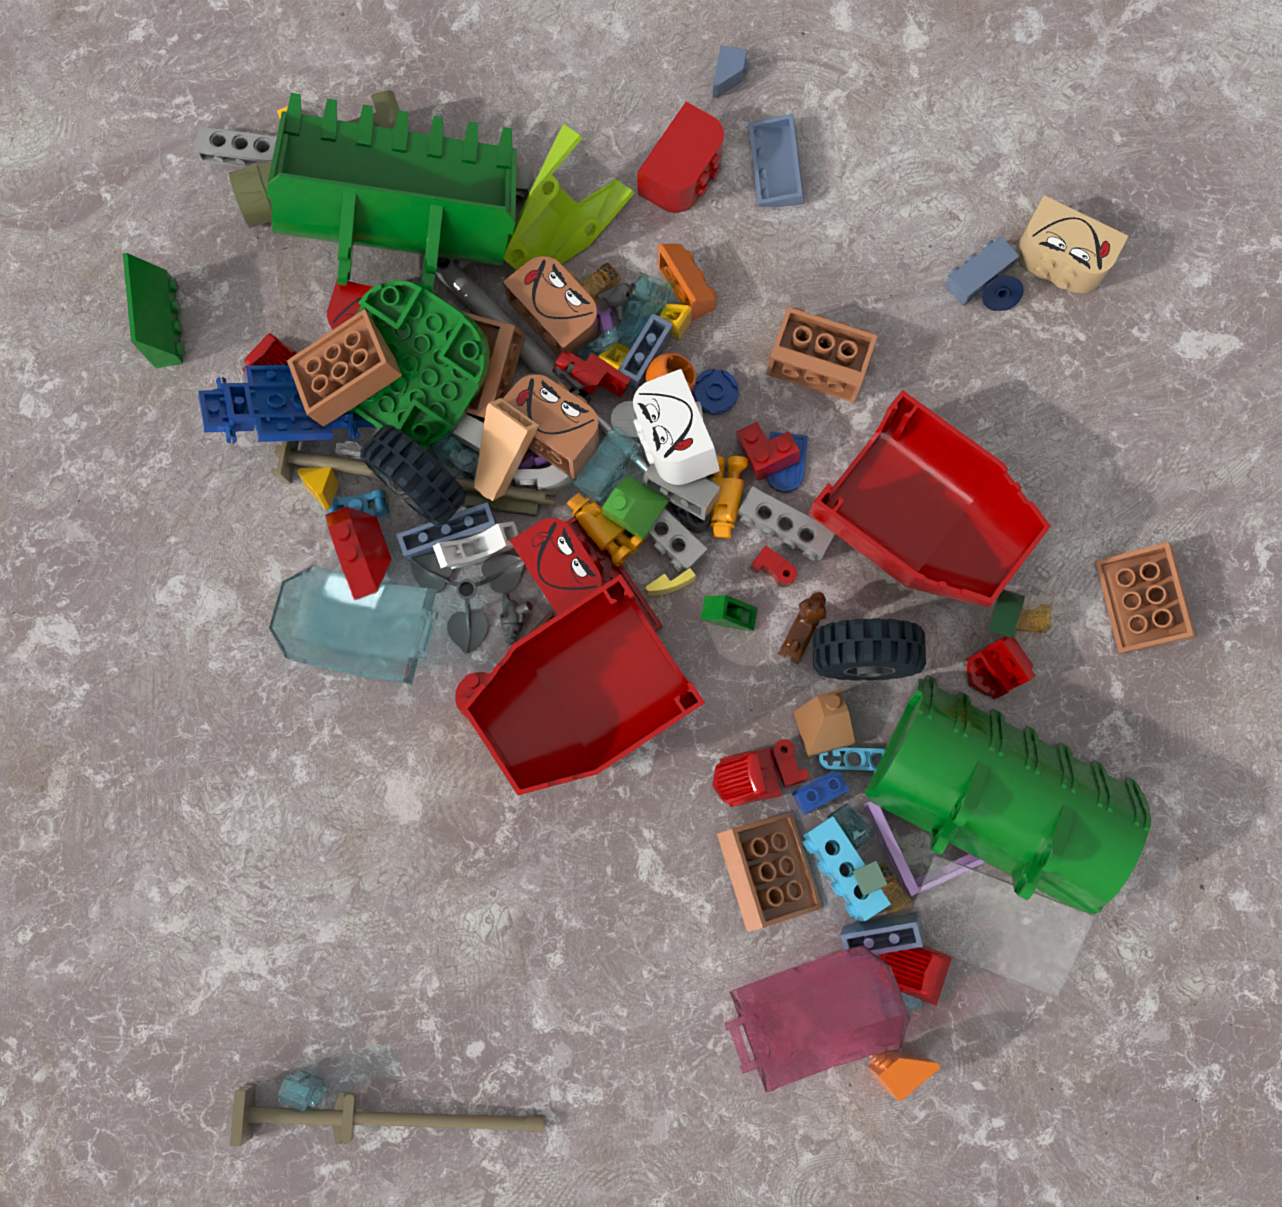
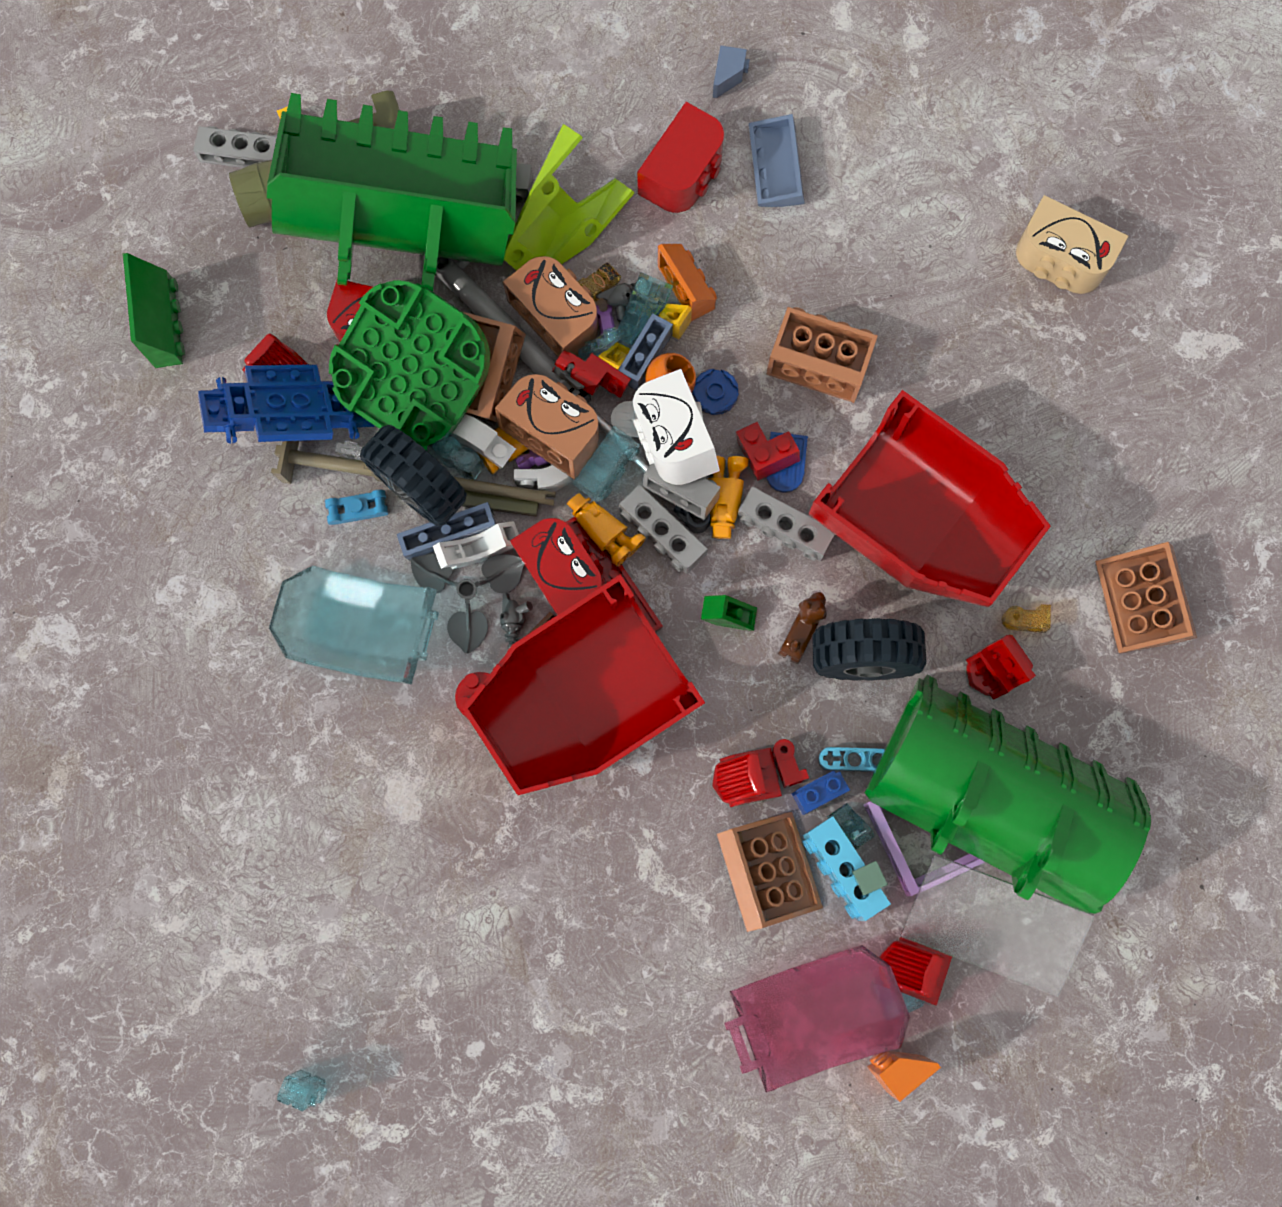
dark tan piece [230,1084,544,1147] -> none
nougat slope [287,309,402,427] -> none
yellow slope [296,467,339,511] -> none
red wedge [325,507,392,601] -> none
light nougat slope [474,398,539,501] -> none
bright green slope [602,476,669,540] -> none
light yellow slope [645,568,696,596] -> none
red leg [749,545,797,587] -> none
medium nougat slope [793,689,855,757] -> none
sand blue brick [841,912,924,960] -> none
clear yellow leg [879,863,912,914] -> none
sand blue brick [945,236,1019,306] -> none
dark blue piece [982,276,1024,311] -> none
dark green brick [988,589,1025,638] -> none

